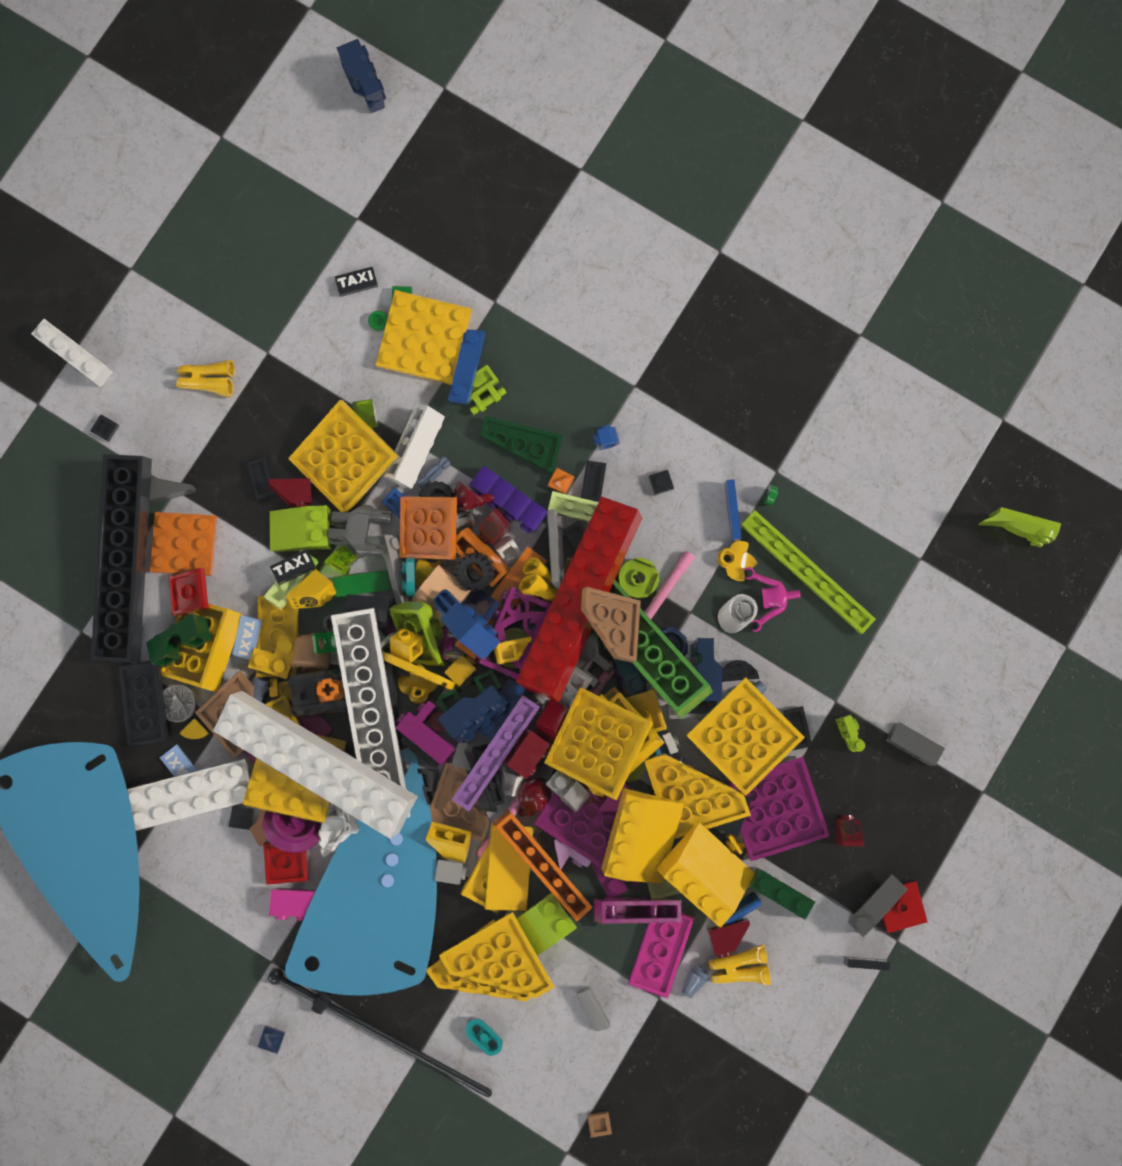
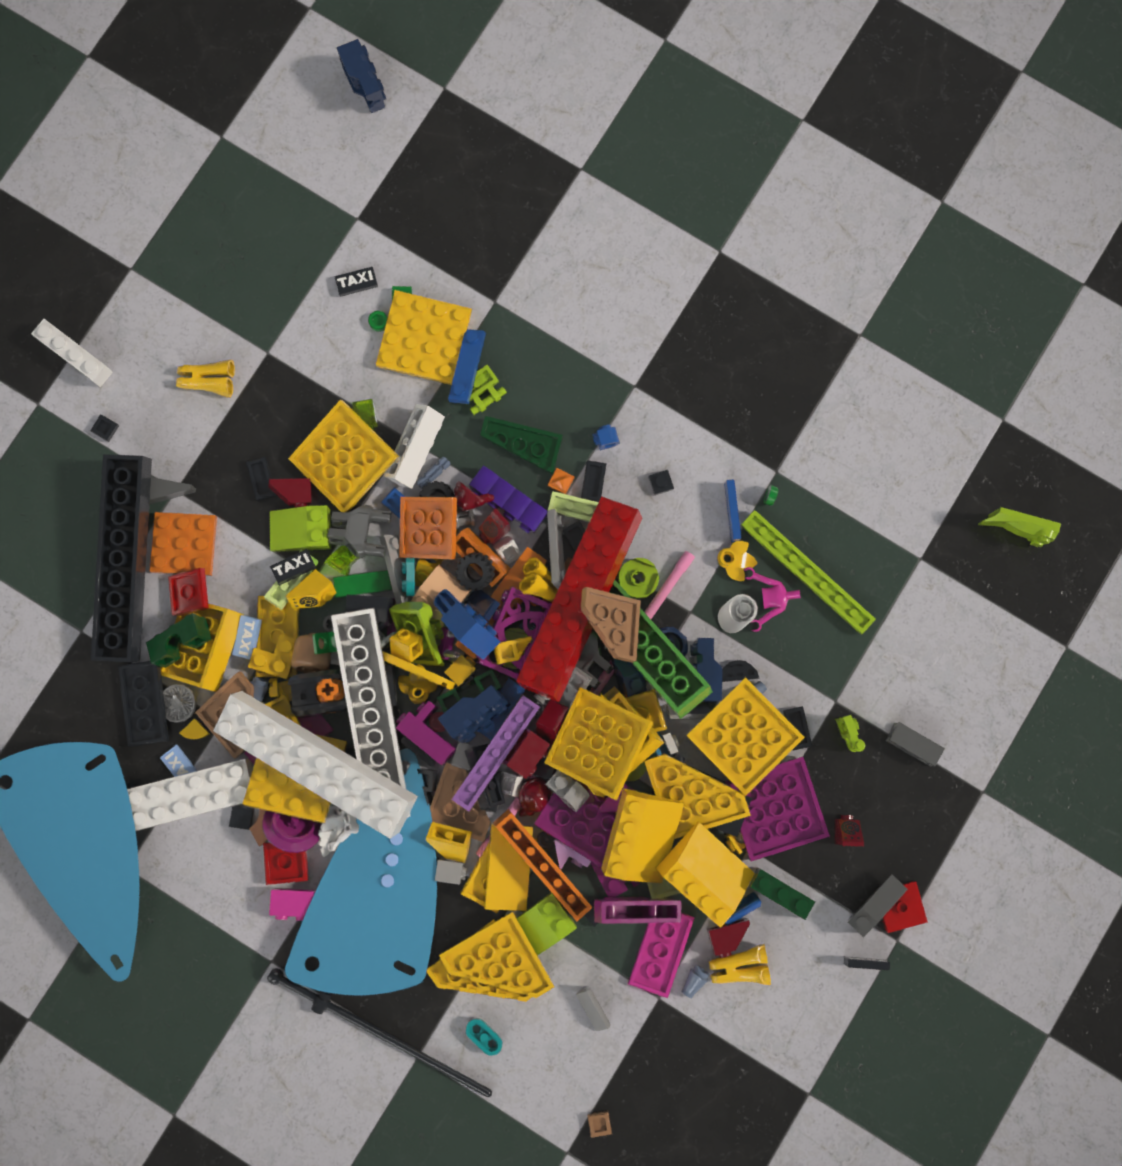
dark blue tile [257,1025,286,1054] -> none

